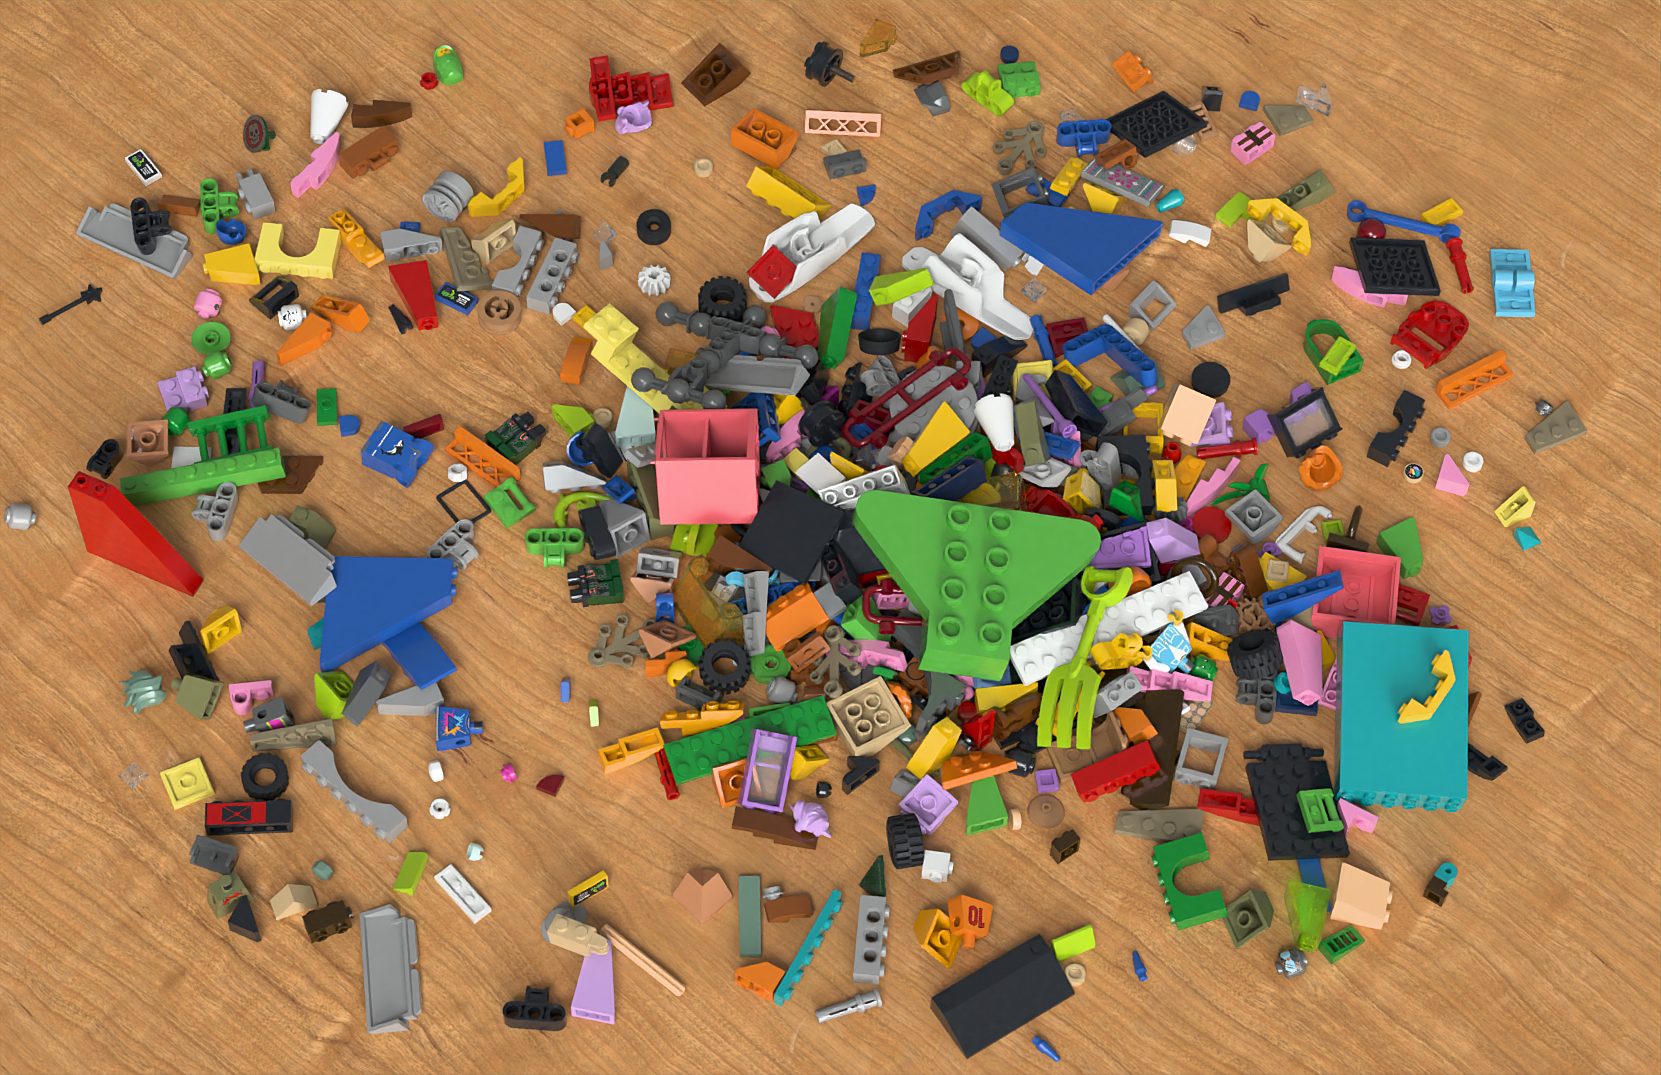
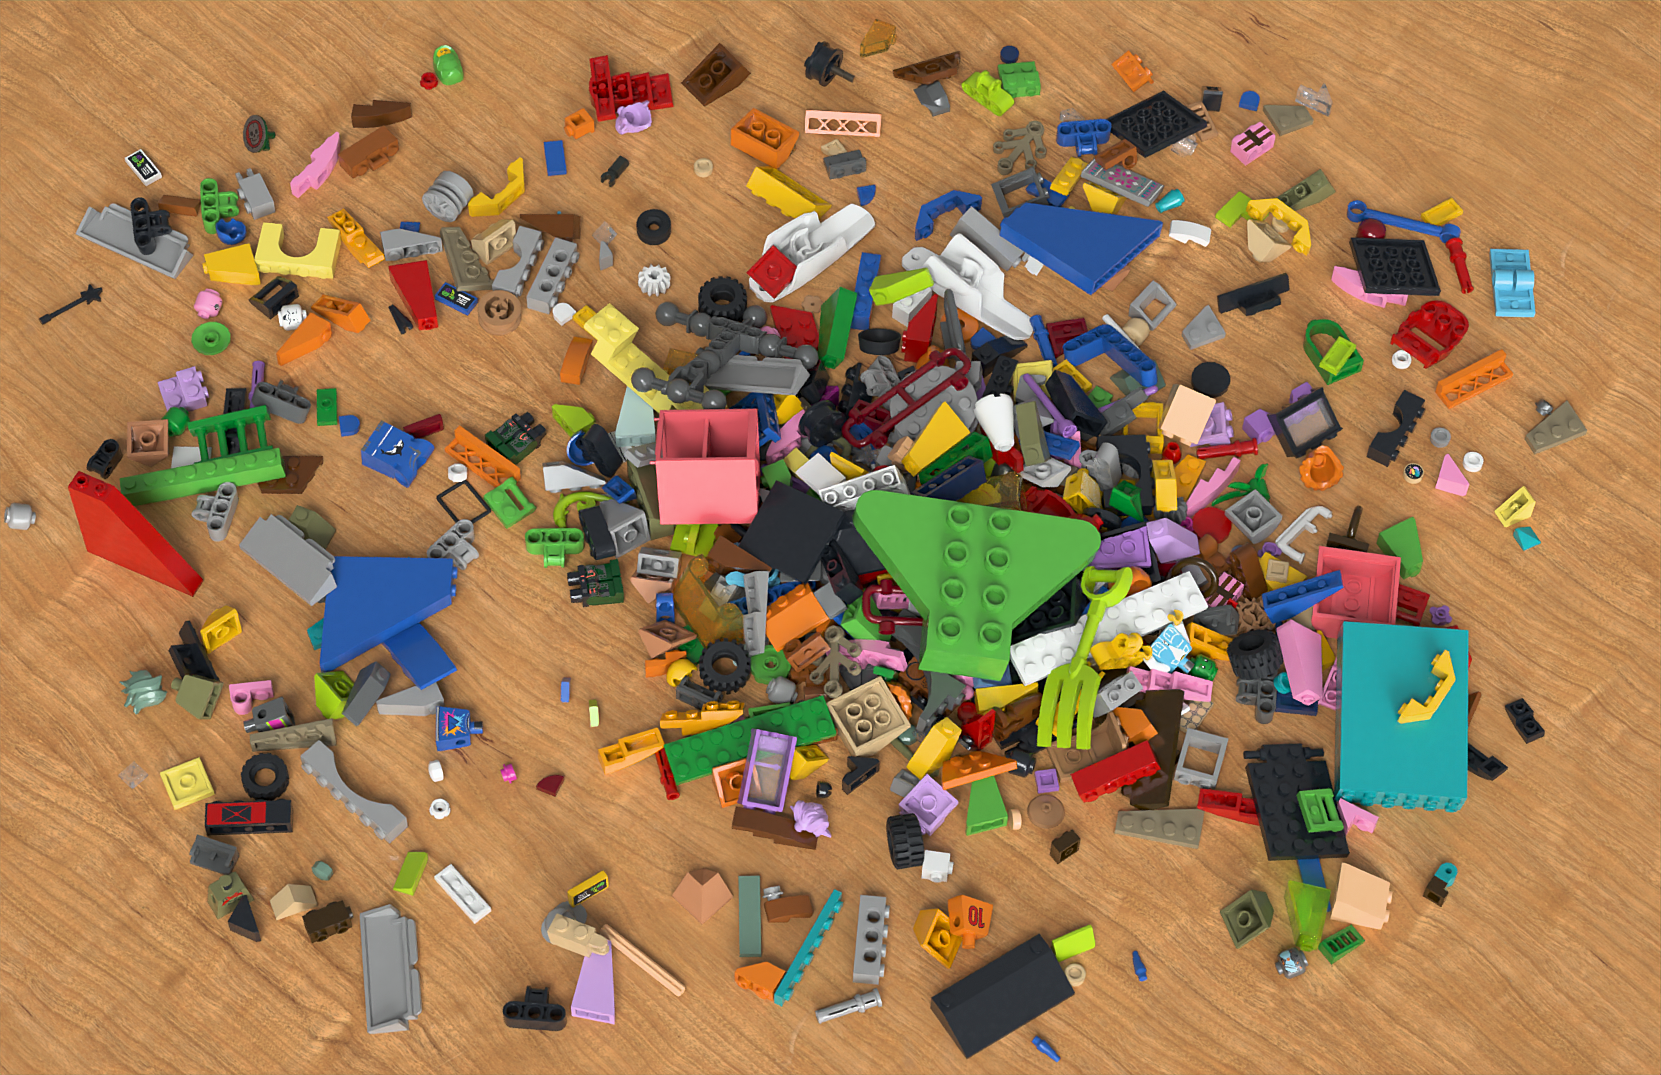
bright green head [202,351,233,380] -> none
white cone [310,89,349,144] -> none
light aqua hinge [467,843,484,861] -> none
dark tan plant [588,614,657,668] -> none
tan tile [593,408,613,428] -> none
clear green slope [859,855,886,897] -> none
clear tile [1021,277,1048,303] -> none
green arch [1151,832,1228,931] -> none
lime tile [1320,520,1345,543] -> none

